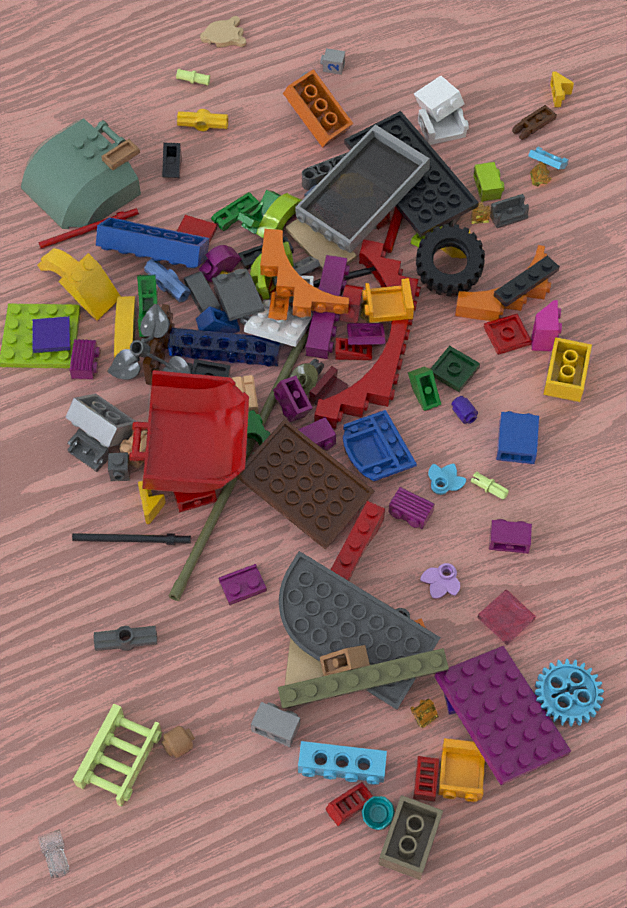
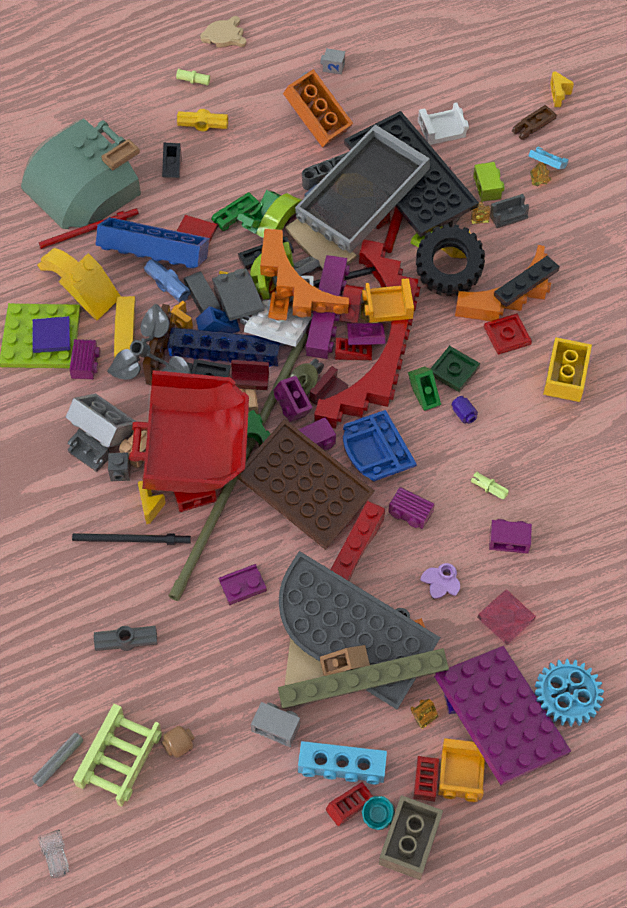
green arch [137,274,158,337] -> none
magenta brick [199,245,242,282] -> none
white brick [414,76,465,122] -> none
medium azure plate [428,464,466,495] -> none
blue brick [496,411,539,464] -> none
dark pink slope [531,300,562,351] -> none
none -> light grey axle [32,732,83,787]
none -> light orange bracket [171,301,193,333]
none -> dark red panel [231,360,270,391]

